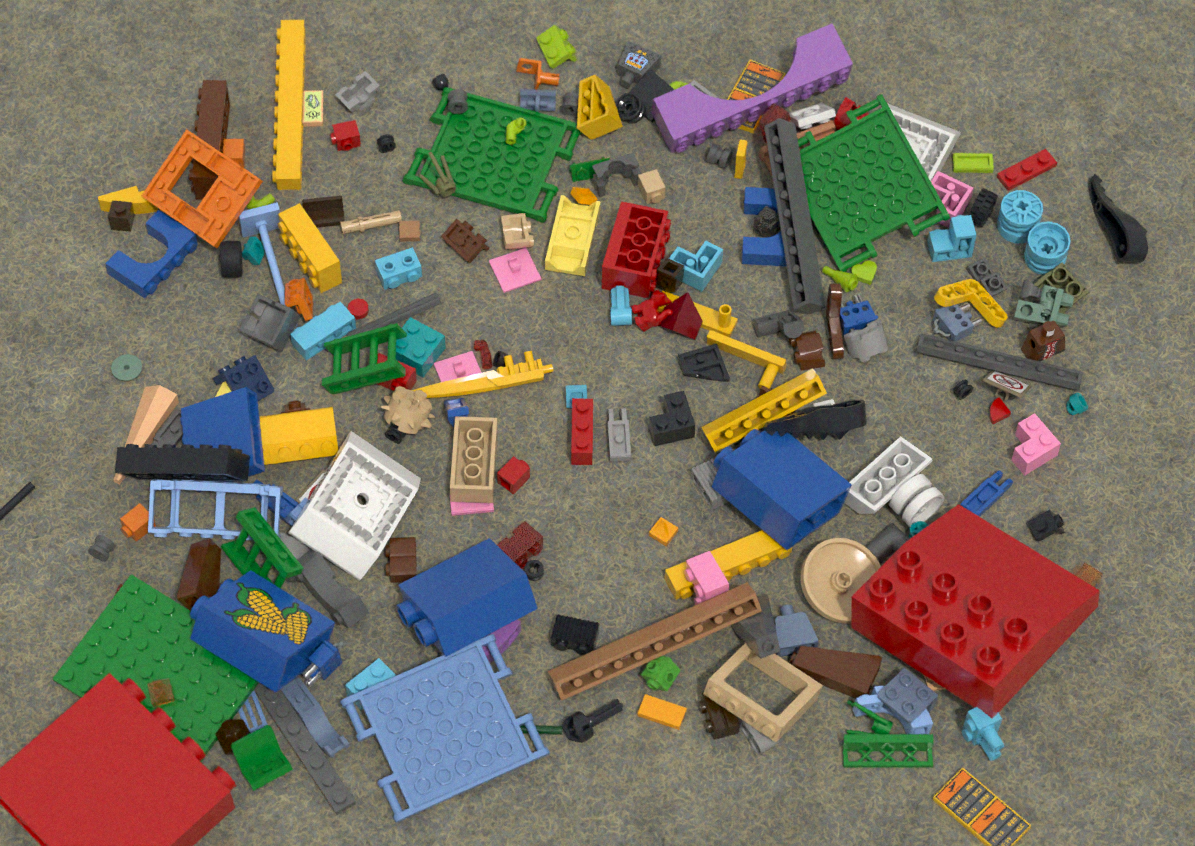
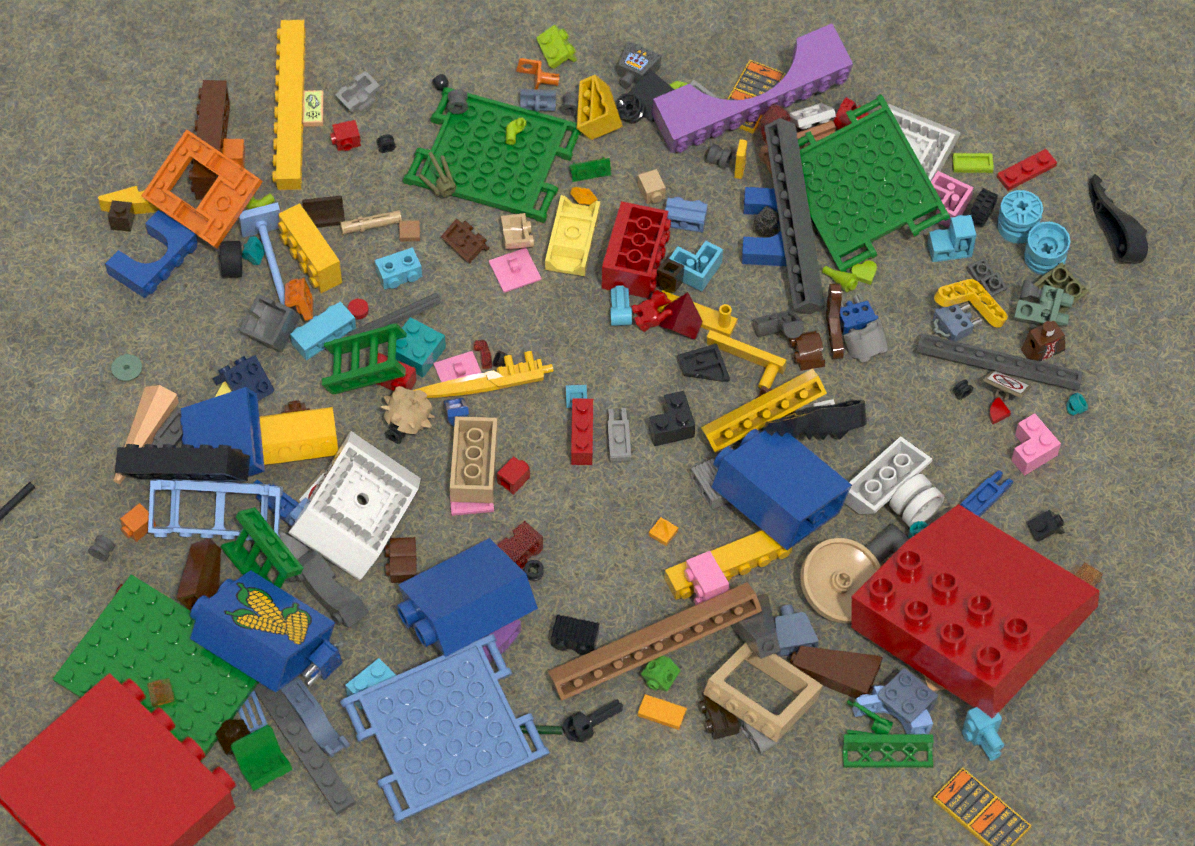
dark grey piece [592,153,642,197] -> none
none -> medium blue brick [665,197,708,233]

